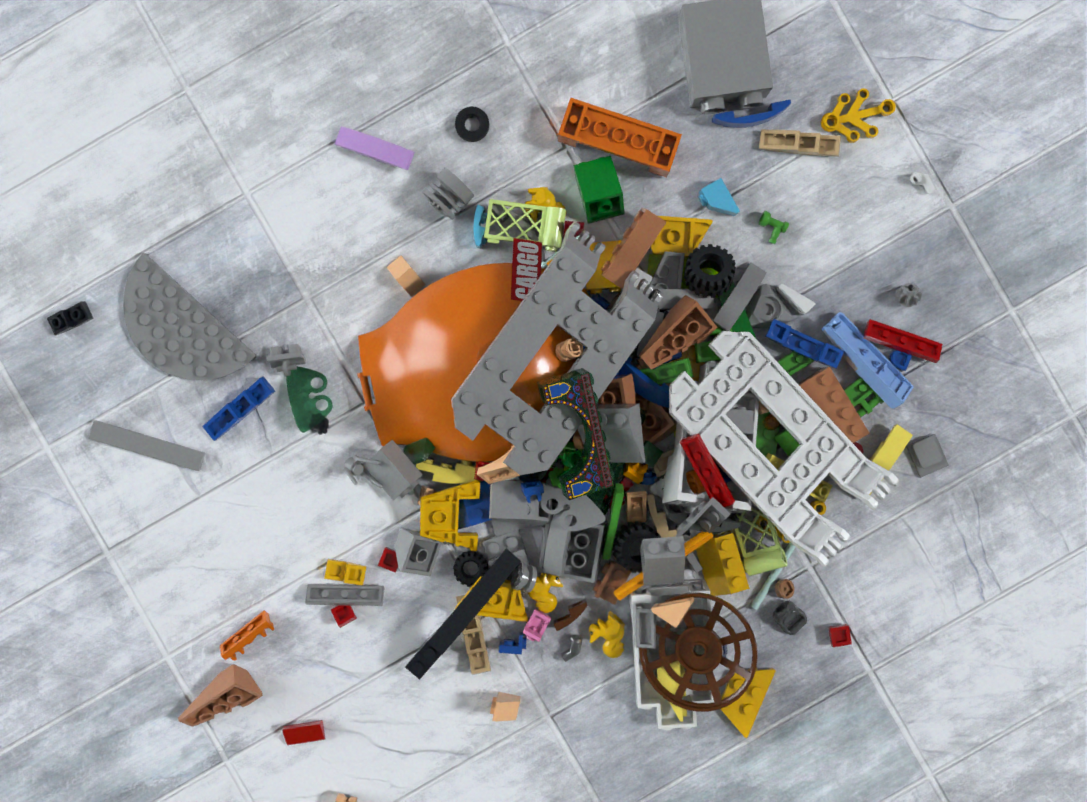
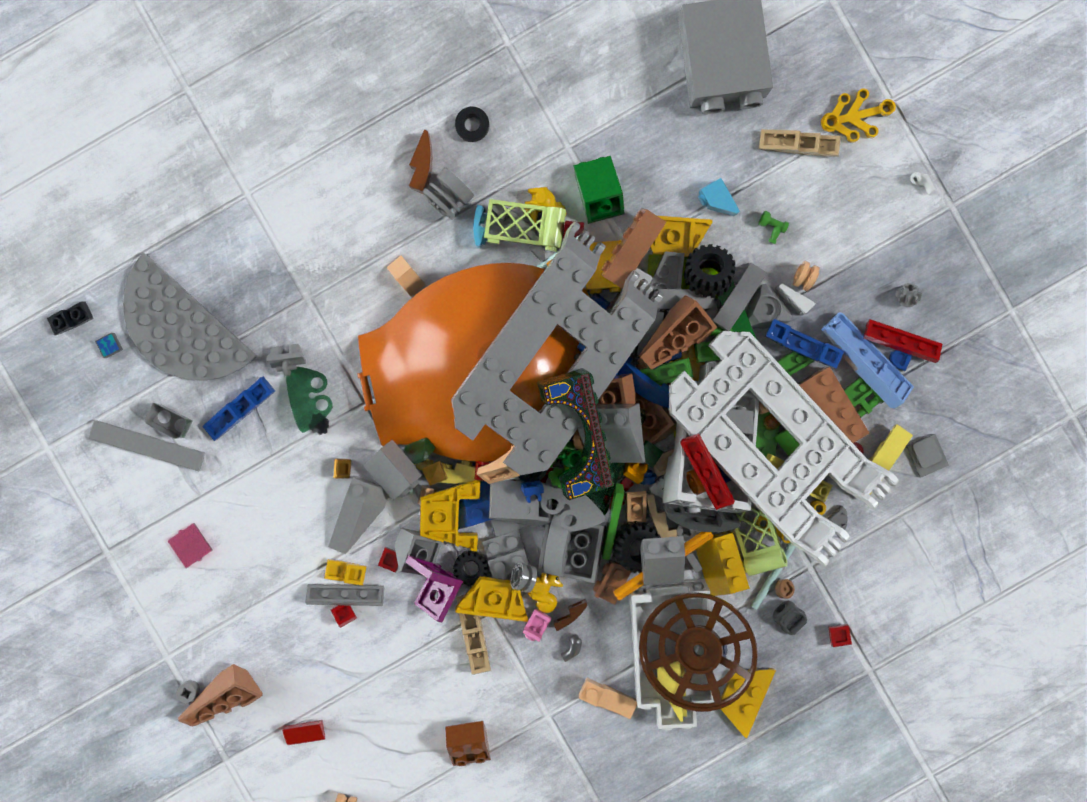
orange plate [220,610,274,660] -> none
lavender slope [335,126,415,170] -> none
light grey plant [343,455,382,488] -> none
black slope [405,548,521,680] -> none
light nougat slope [490,692,521,722] -> none
blue bracket [499,632,527,655] -> none
sticker [511,238,542,301] -> none
light nougat wheel [555,337,583,362] -> none
orange plate [558,97,682,178] -> none
yellow animal [589,611,625,658] -> none
light grey tile [636,608,656,649] -> none
light nougat slope [651,597,694,628] -> none
light grey bracket [676,497,731,537] -> none
blue slope [712,100,791,128] -> none
none -> tile [95,333,123,358]
none -> light grey piece [145,403,193,439]
none -> clear pink piece [168,523,213,568]
none -> light grey wheel [176,680,200,703]
none -> light grey wedge [328,476,389,554]
none -> pearl gold slope [333,458,351,479]
none -> magenta bracket [405,556,463,623]
none -> dark orange slope [409,129,433,194]
none -> pearl gold slope [422,460,448,486]
none -> dark orange slope [445,721,491,766]
none -> light nougat slope [579,677,637,719]
none -> light nougat wheel [793,261,820,292]
none -> light grey tile [828,505,848,530]

